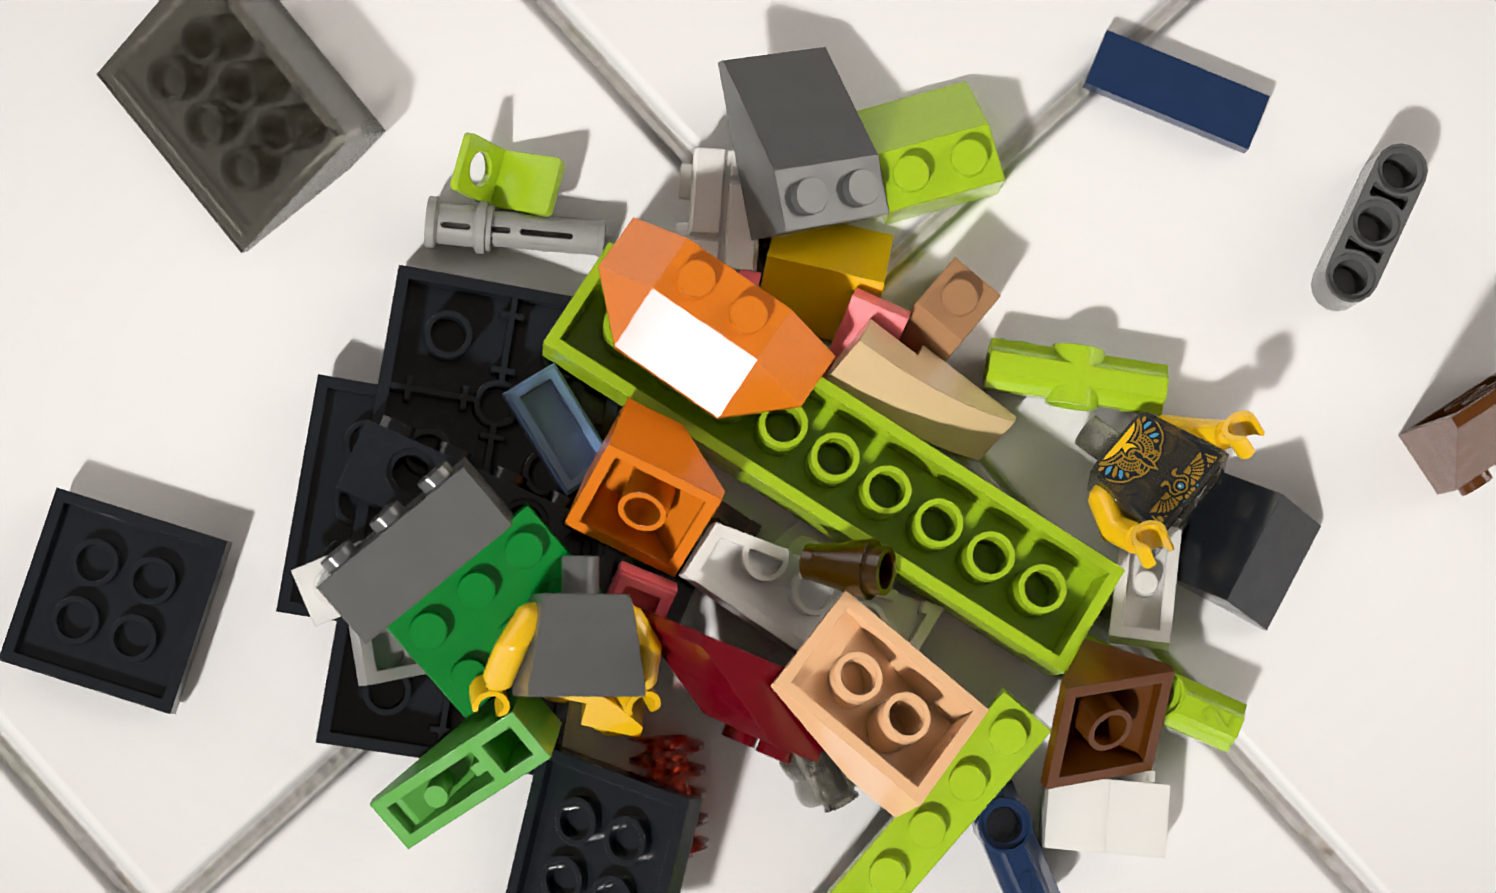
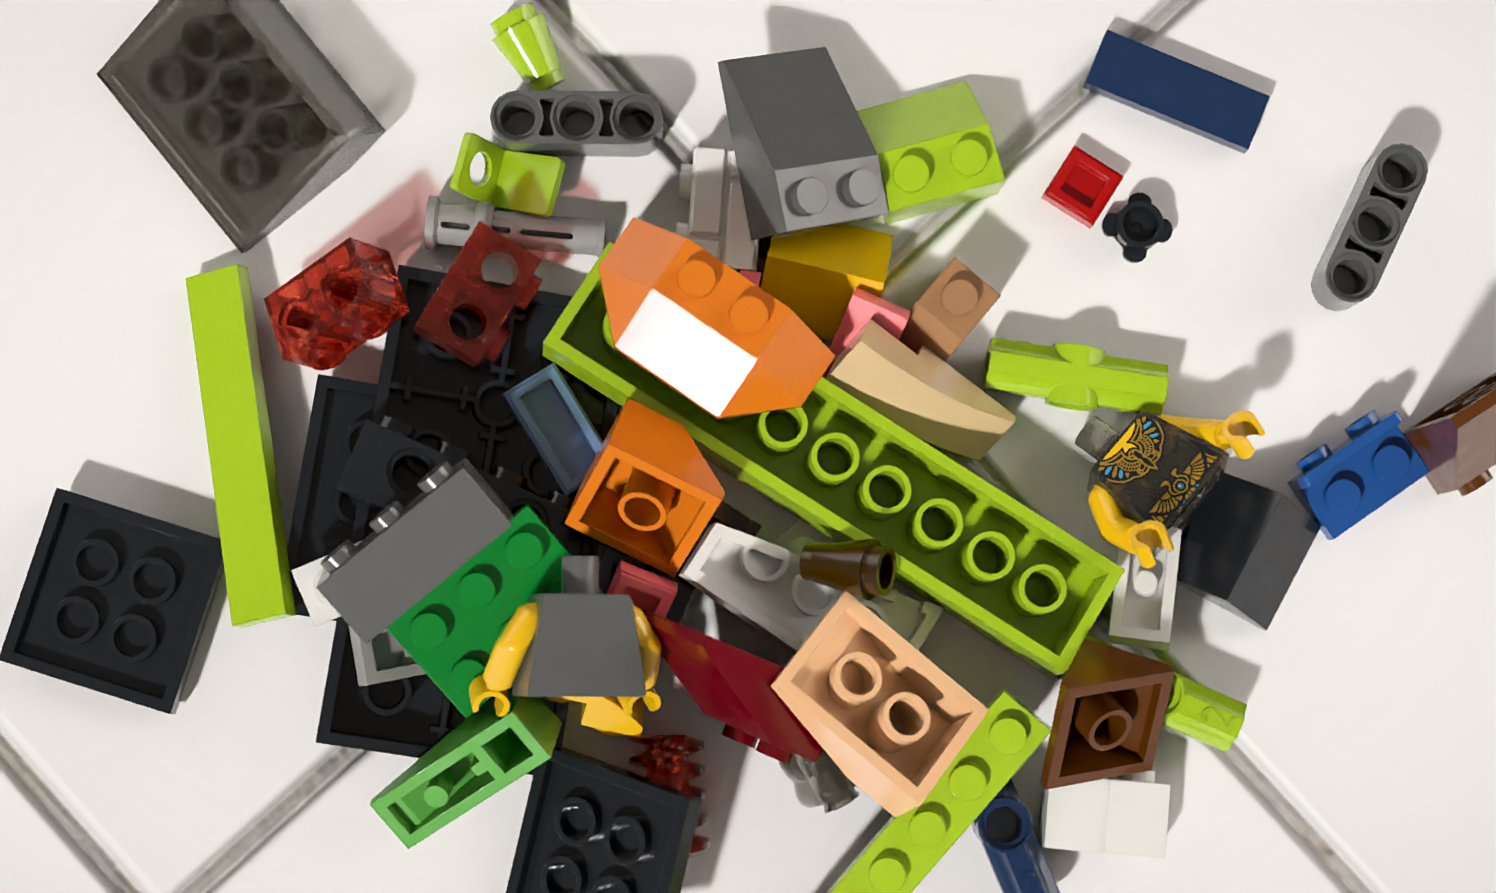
none -> lime tile [185,264,296,628]
none -> clear red brick [264,237,410,371]
none -> clear red brick [412,221,543,368]
none -> lime cone [490,3,565,91]
none -> dark grey beam [490,90,665,157]
none -> red tile [1041,145,1124,229]
none -> black plate [1101,193,1173,263]
none -> blue bracket [1287,410,1430,540]

